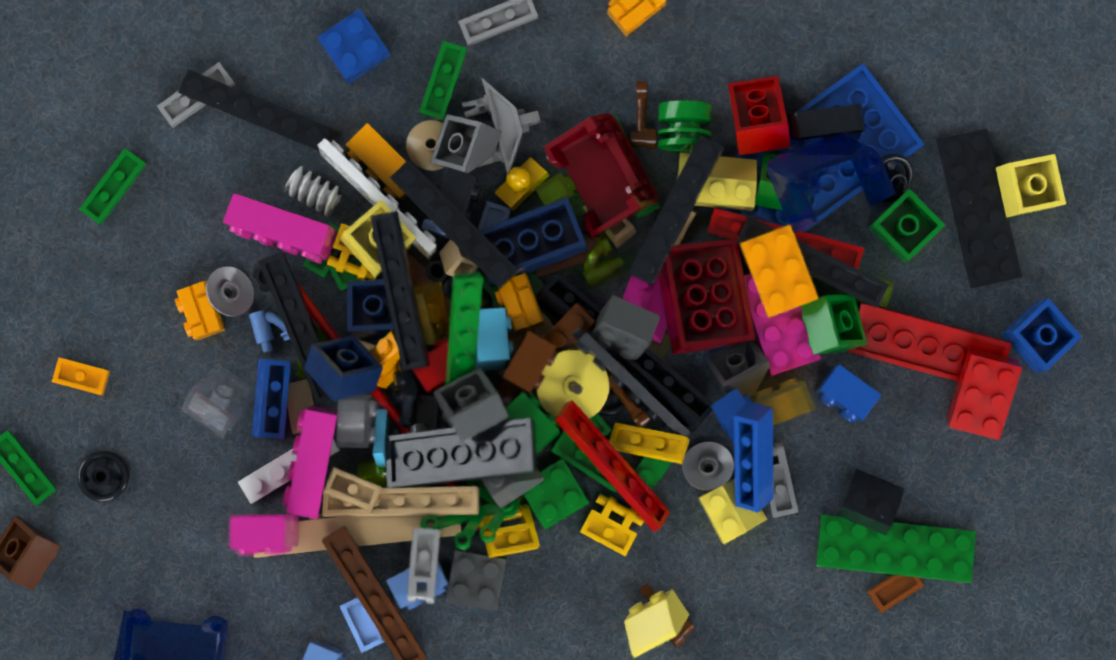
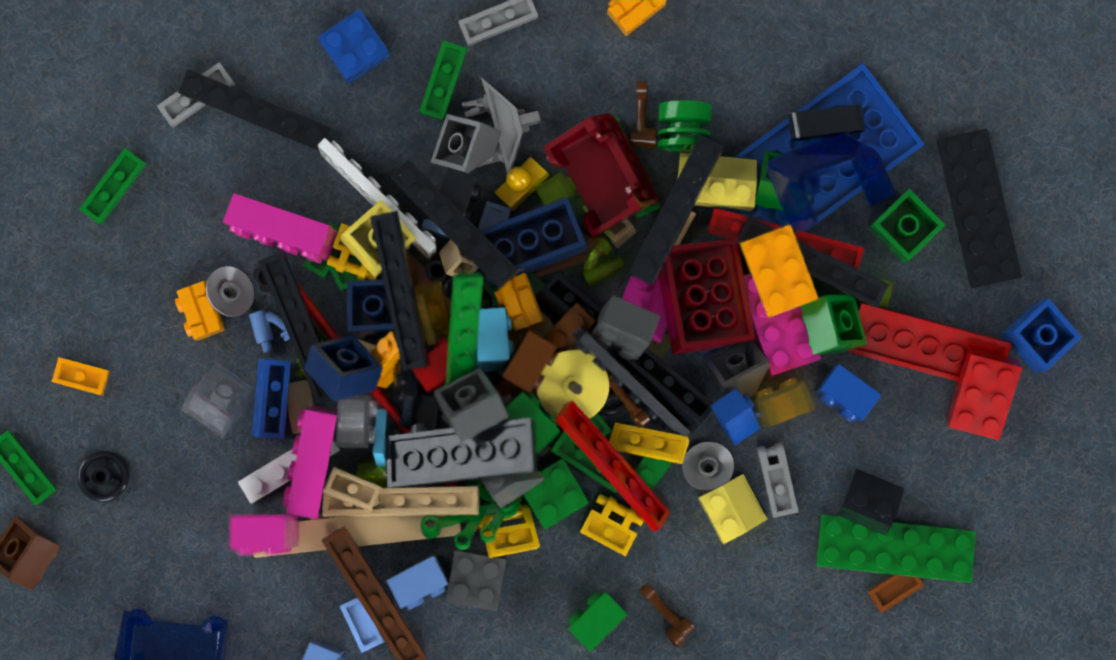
white piece [284,166,341,217] -> none
light orange brick [346,123,407,202] -> none
tan dish [406,120,444,171] -> none
light grey plate [407,527,440,604] -> none
light yellow slope [624,589,689,658] -> none
red slope [728,76,790,155] -> none
blue brick [734,402,773,513] -> none
black piece [867,154,913,202] -> none
light yellow brick [996,154,1066,218] -> none
none -> green brick [568,590,628,652]

